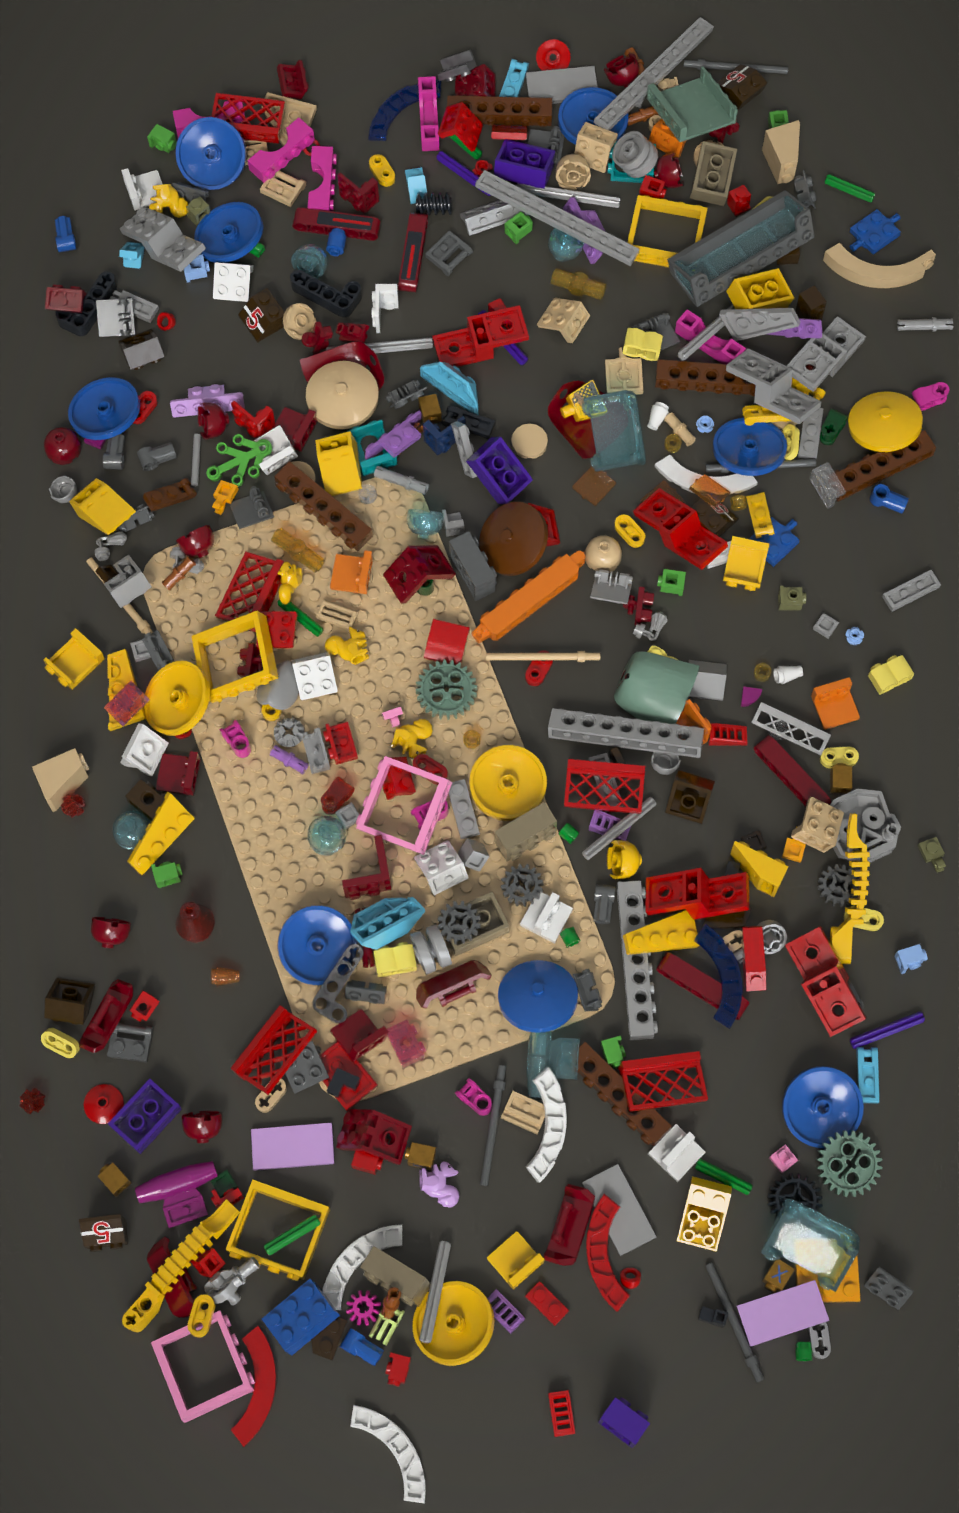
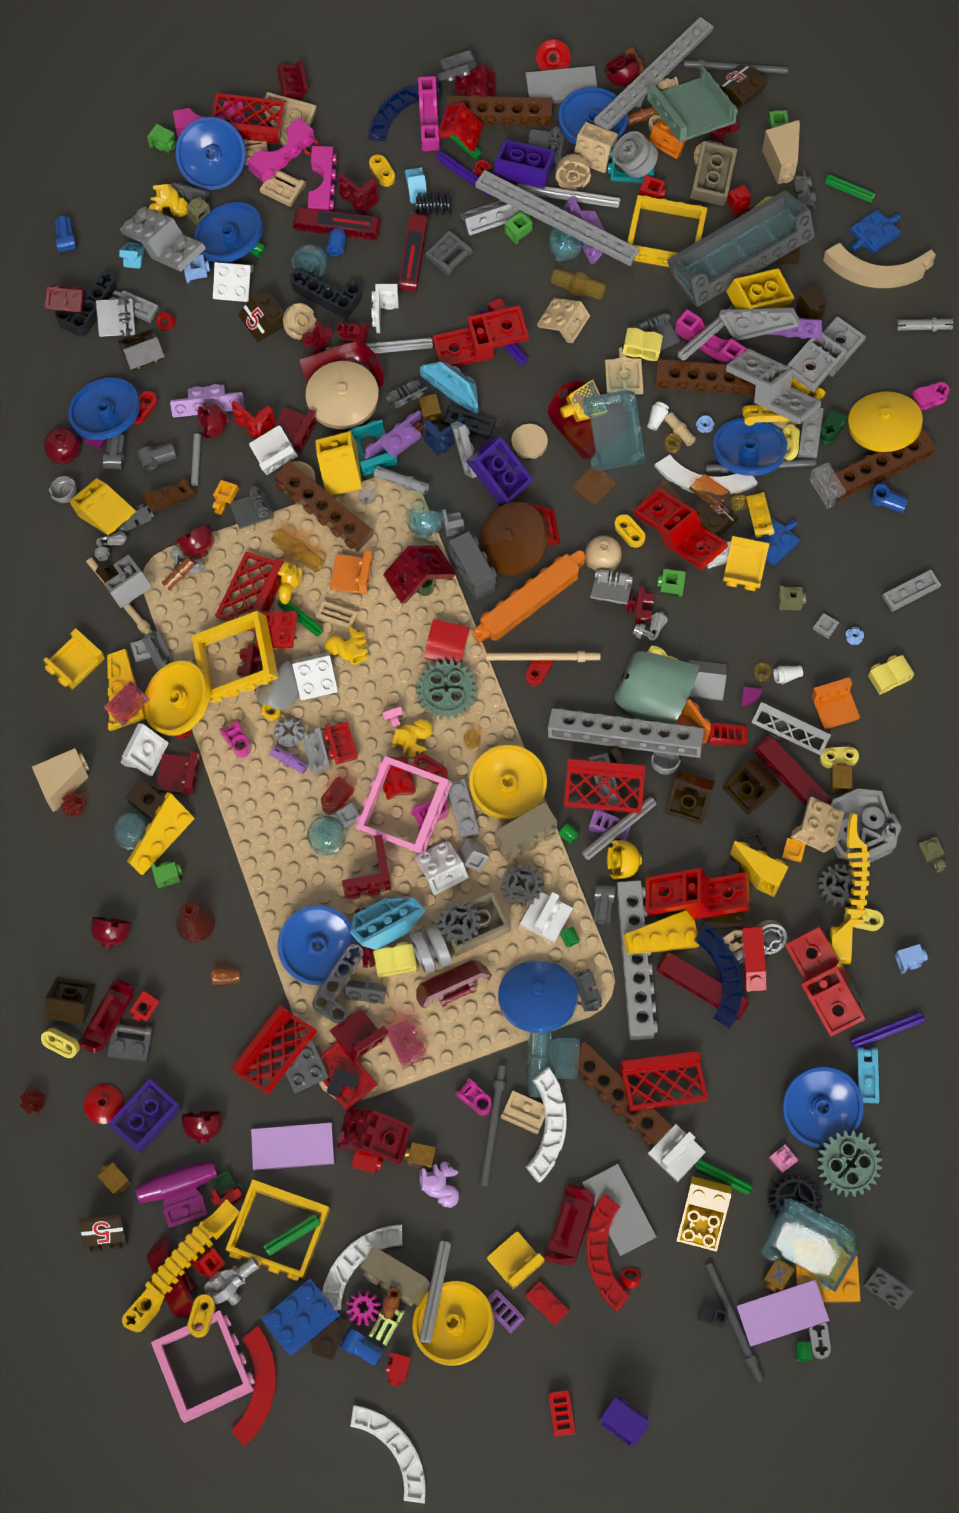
white bracket [121,168,163,210] -> none
bright green plant [206,434,273,487] -> none
tan beam [255,1079,287,1113] -> none
red tile [491,125,527,140] -> none
medium azure plate [499,59,529,97] -> none
bright green brick [601,1036,626,1069] -> none
dark red cylinder [654,151,684,188] -> none
none -> dark brown slope [722,757,781,815]

